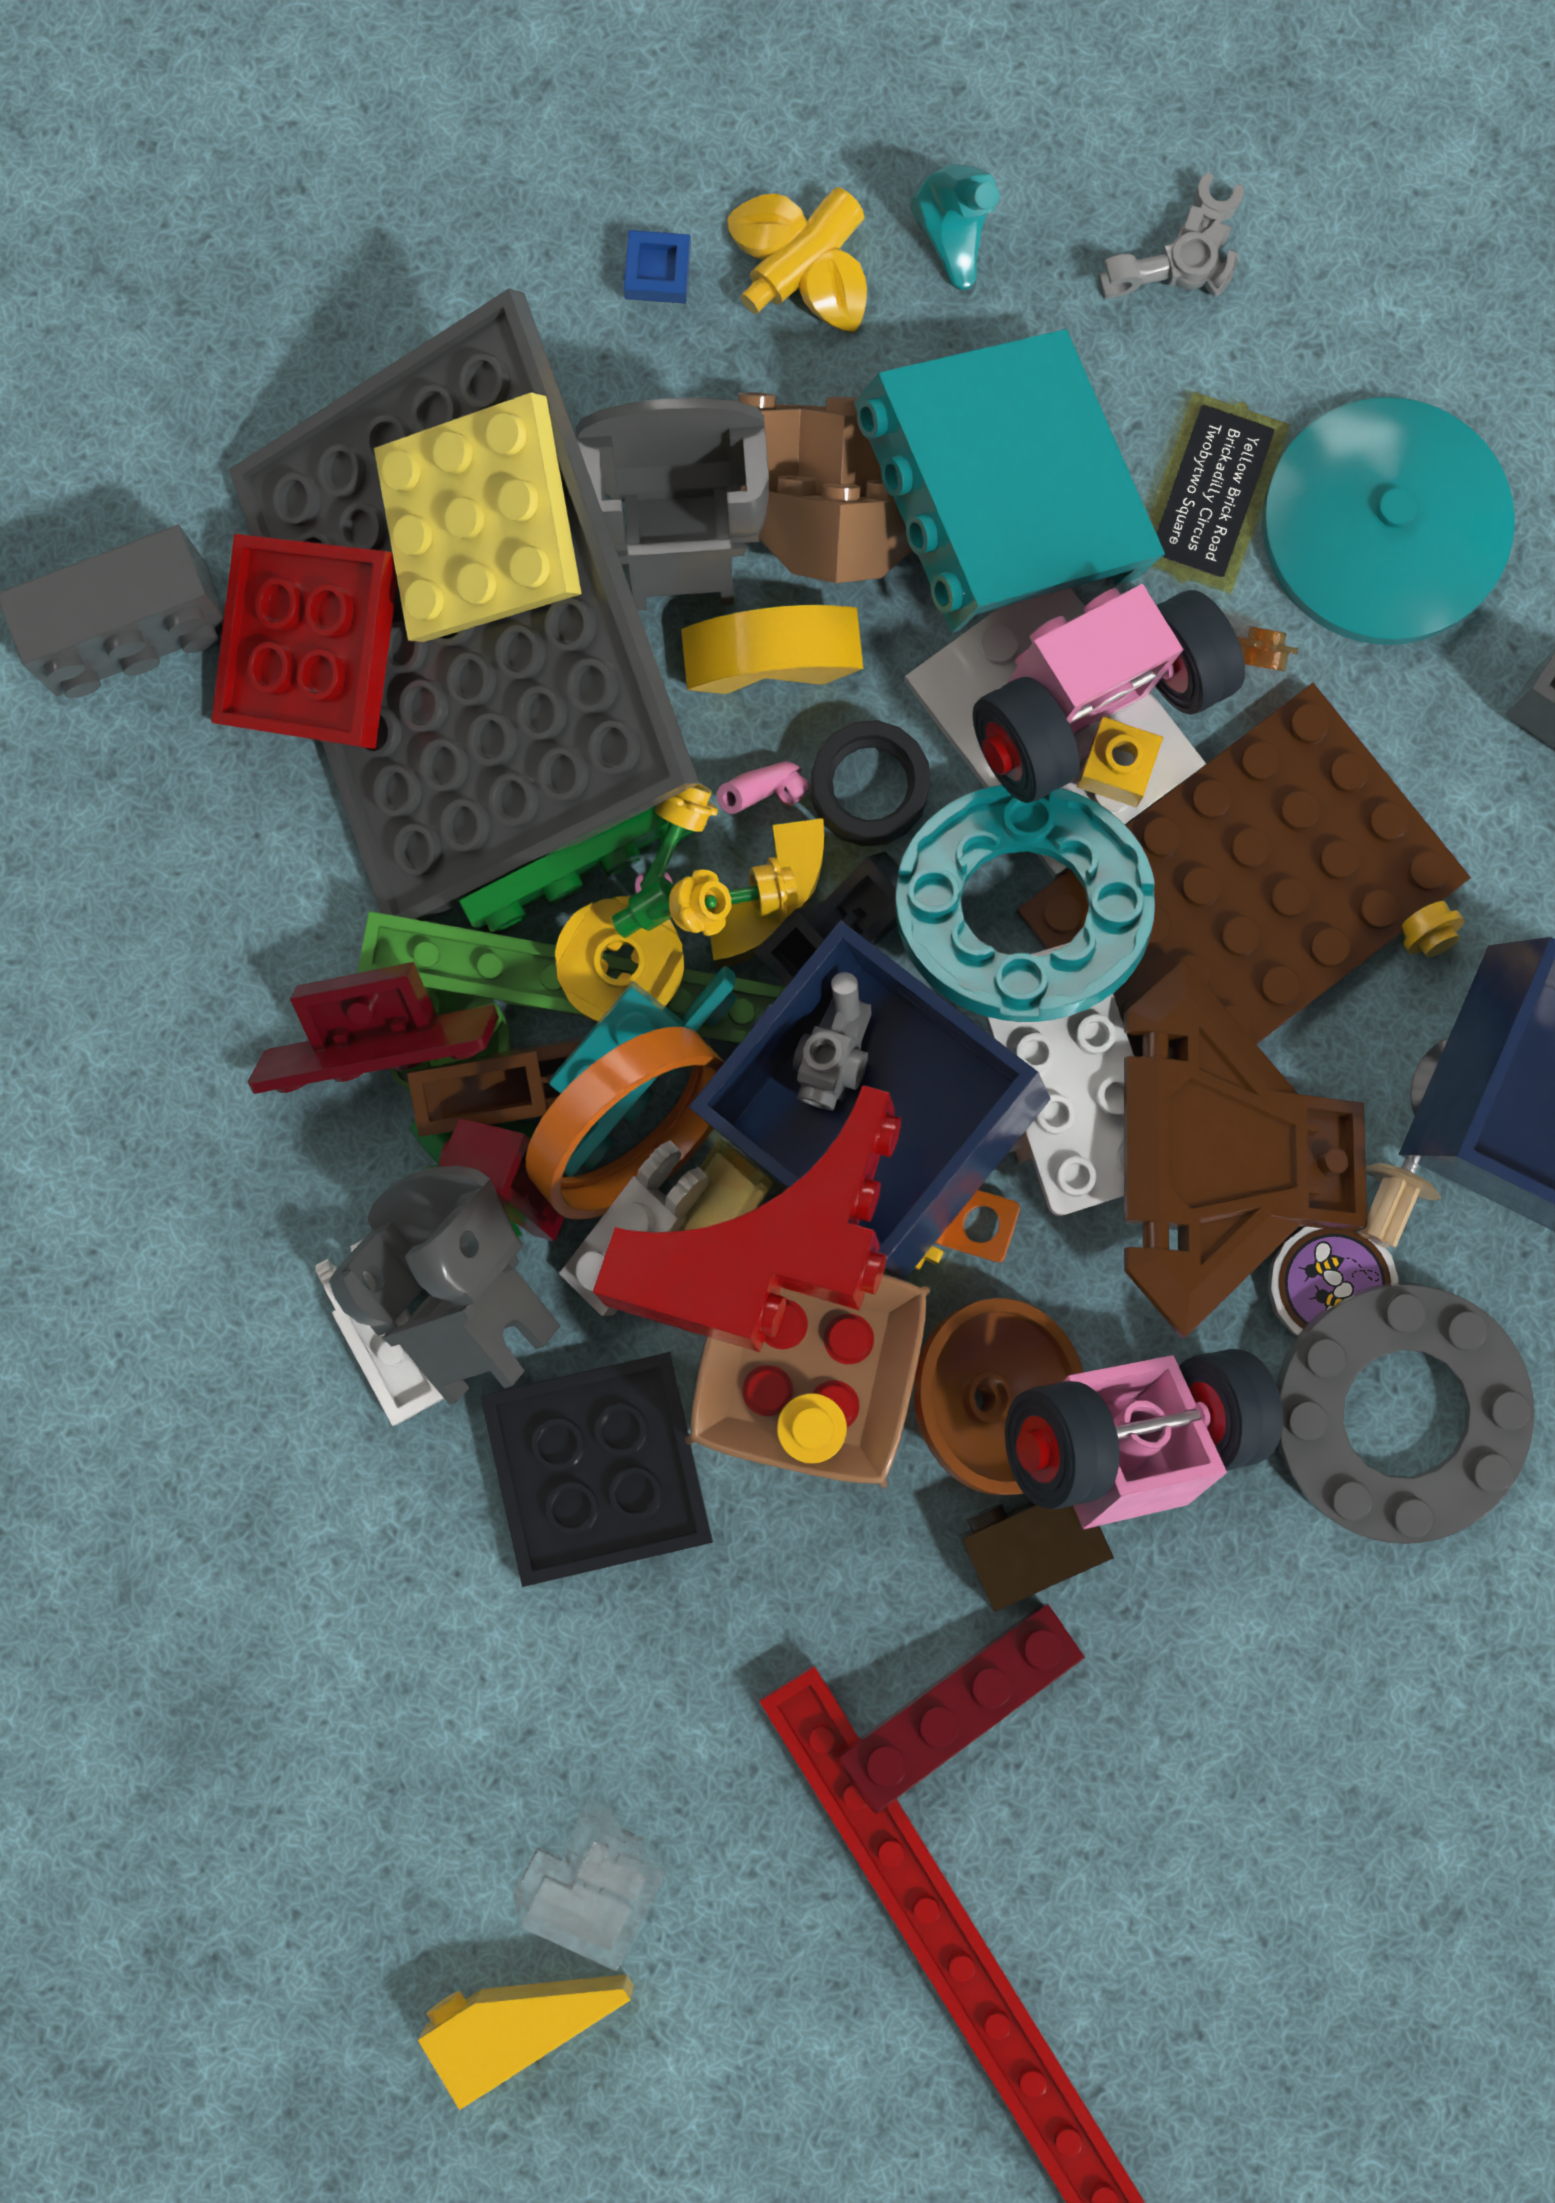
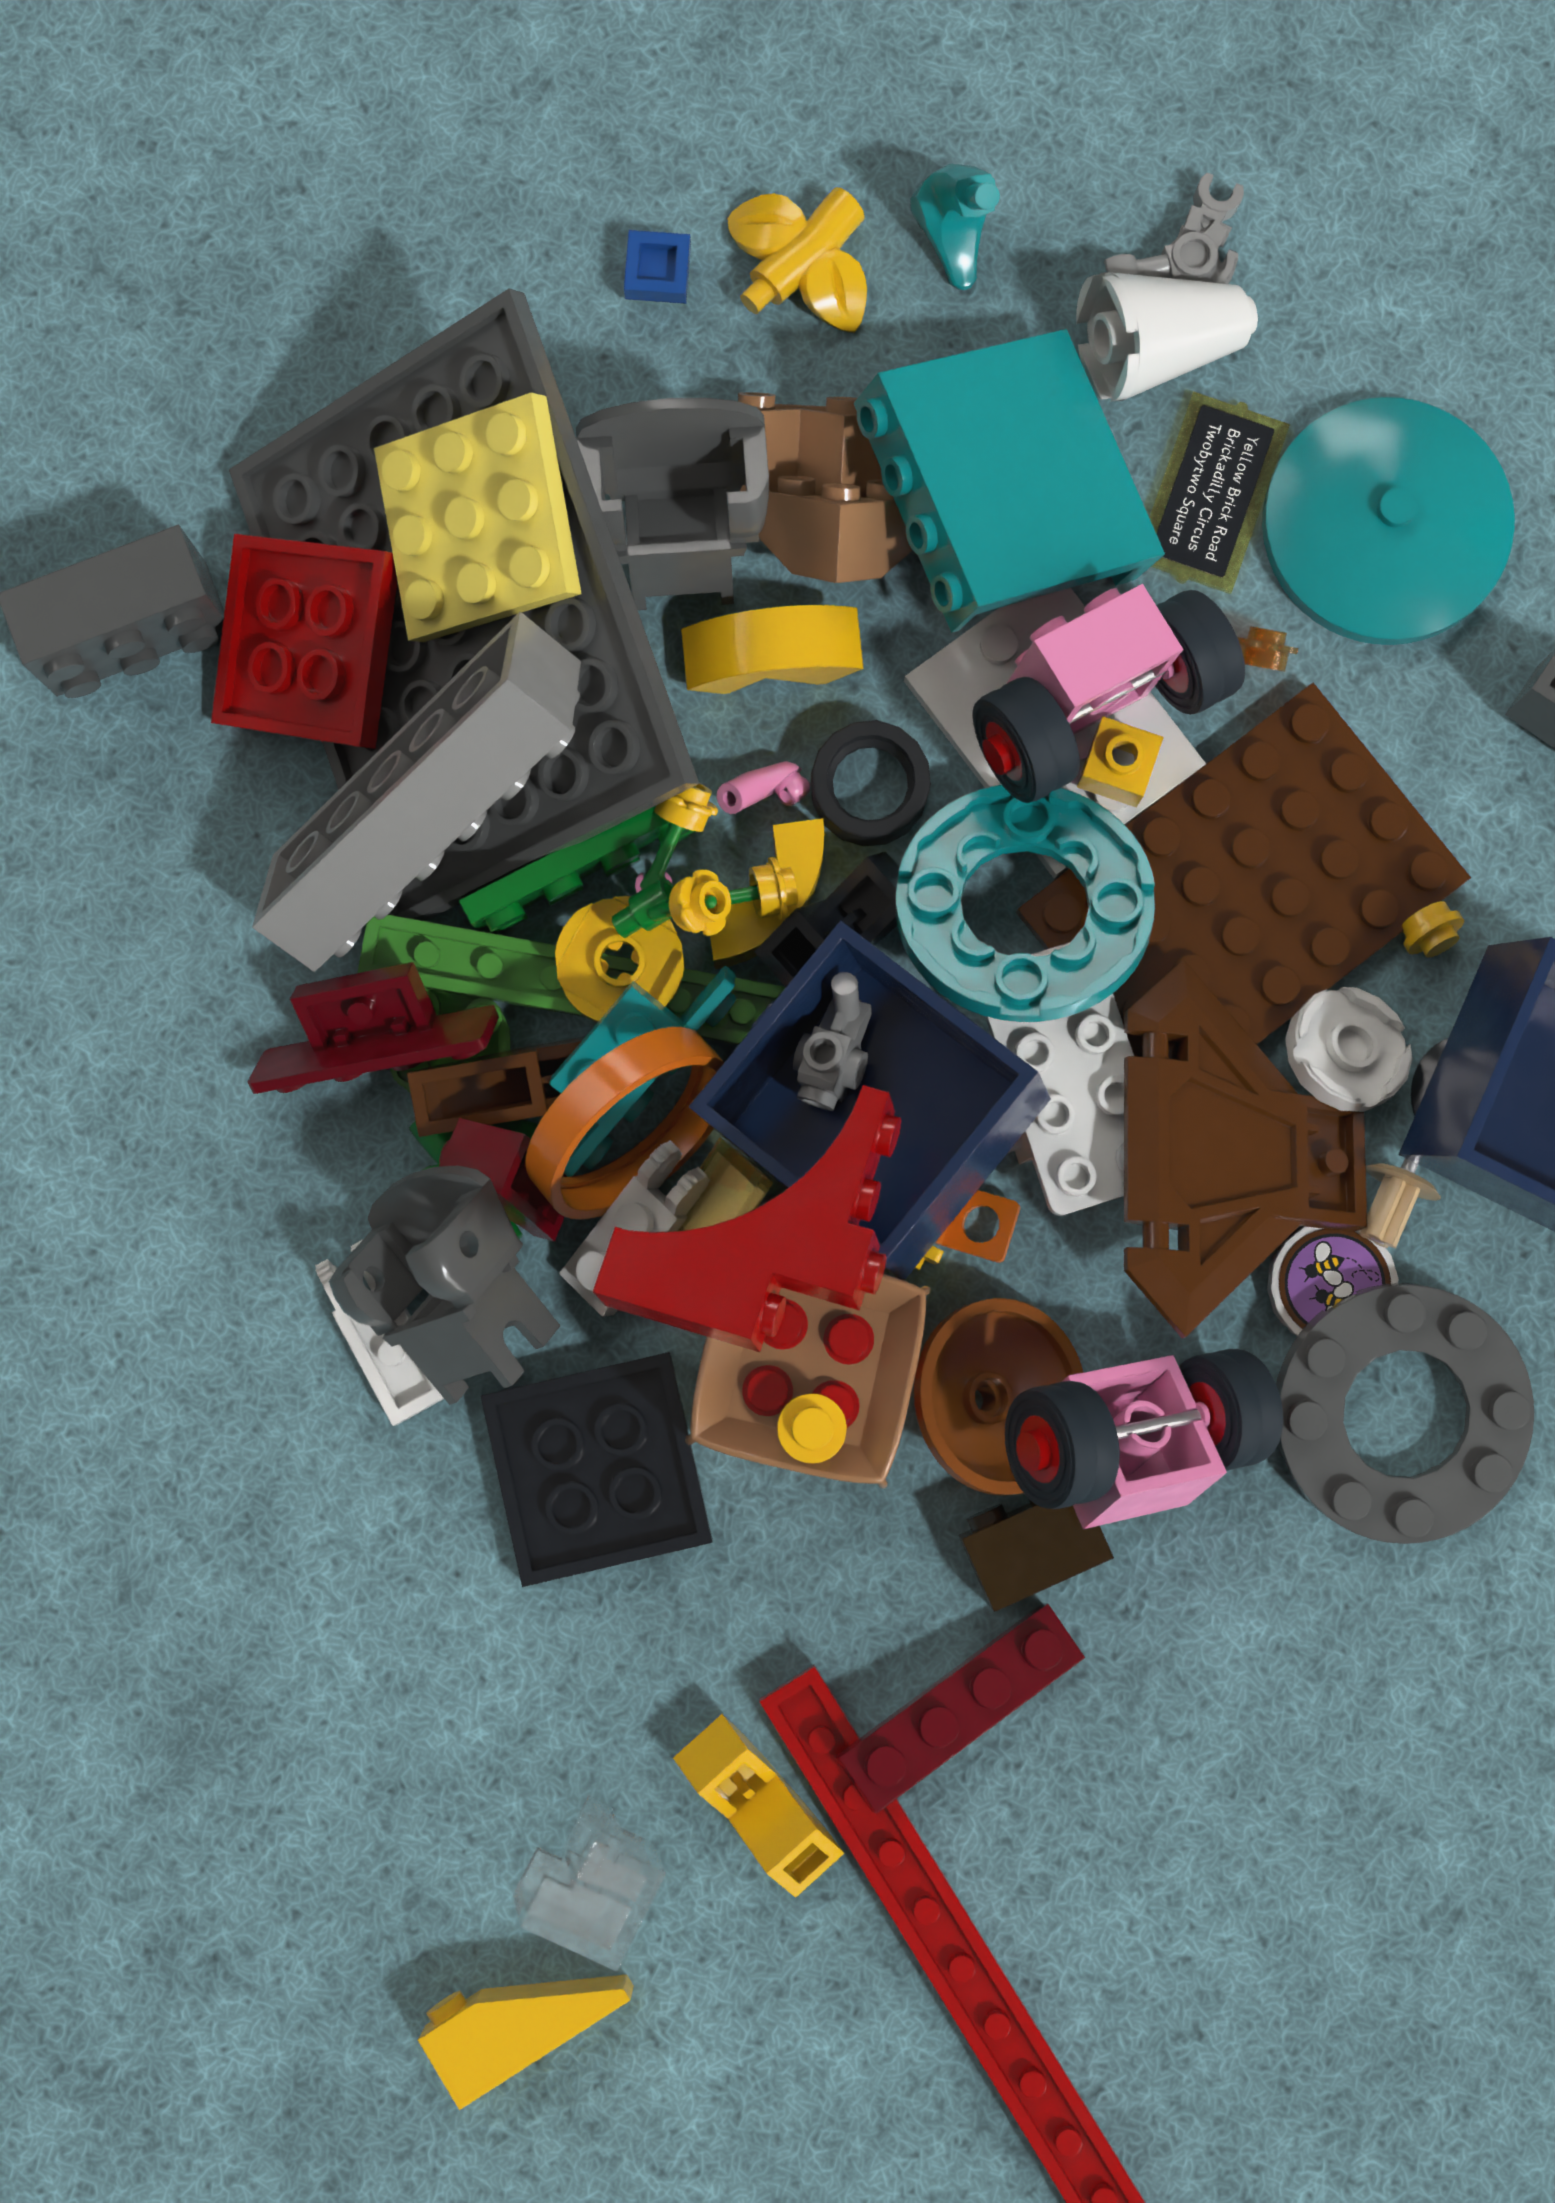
none -> light grey brick [252,612,581,972]
none -> yellow brick [673,1714,844,1898]
none -> white cone [1076,272,1258,402]
none -> white tile [1285,987,1413,1112]

